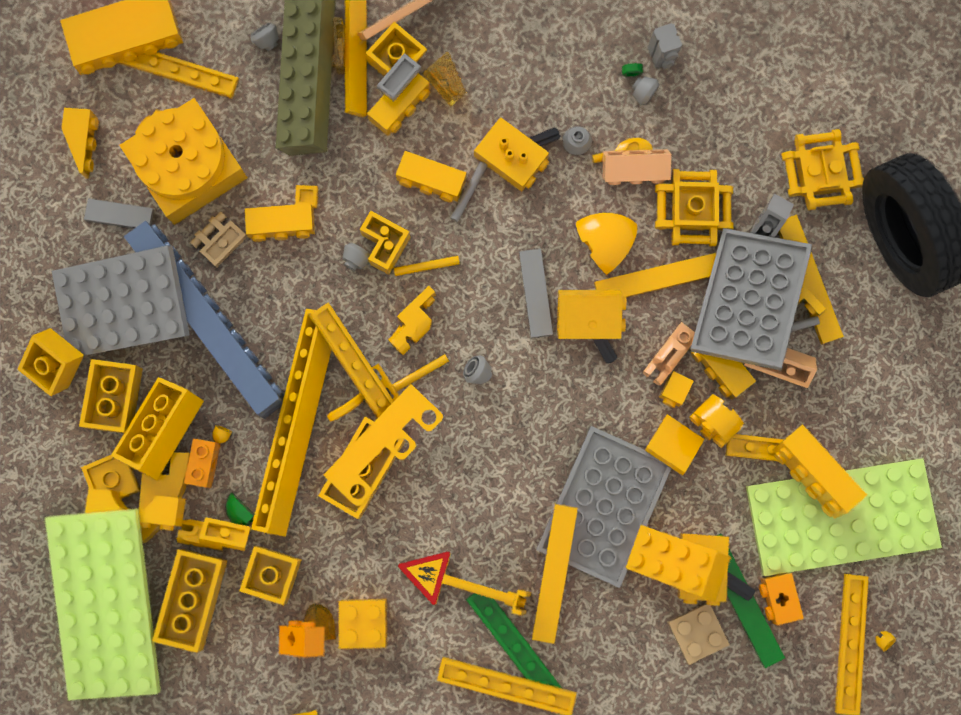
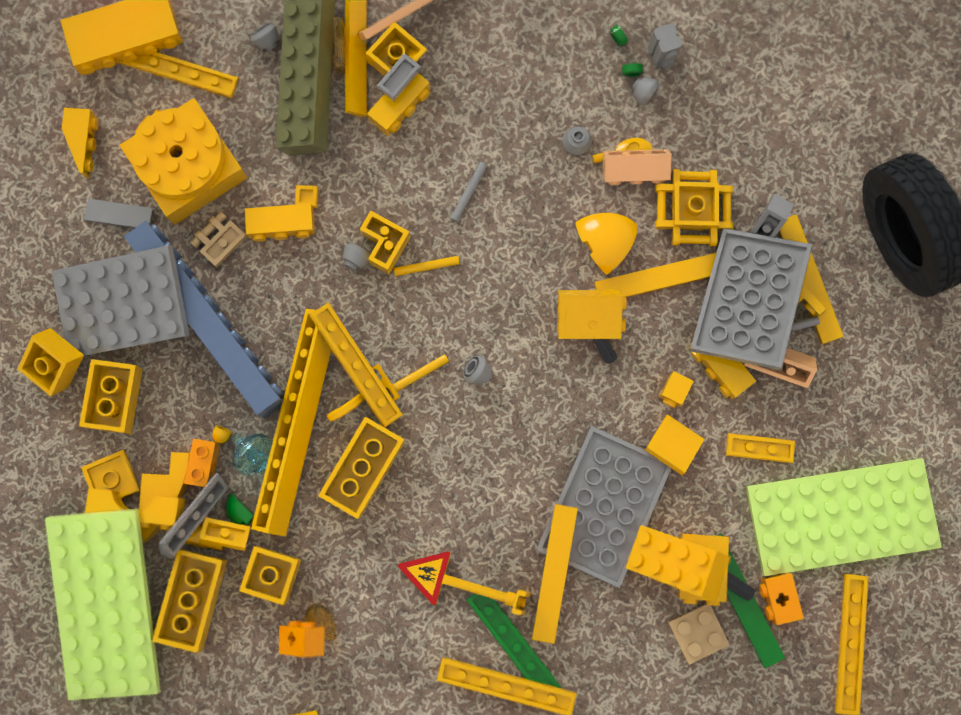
yellow brick [111,377,204,480] -> none
yellow piece [324,384,443,506] -> none
yellow brick [339,599,387,649] -> none
yellow plate [388,286,436,355] -> none
yellow brick [396,151,467,203] -> none
clear yellow wing [422,51,466,107] -> none
yellow piece [474,117,560,192] -> none
light grey tile [519,249,553,338] -> none
light nougat plate [643,322,695,386] -> none
yellow brick [689,394,744,448] -> none
yellow brick [772,424,867,519] -> none
yellow brick [781,129,864,210] -> none
yellow hinge [875,631,896,651] -> none
none -> light grey slope [159,473,229,558]
none -> clear light blue tile [232,434,273,476]
none -> green tile [609,25,628,47]

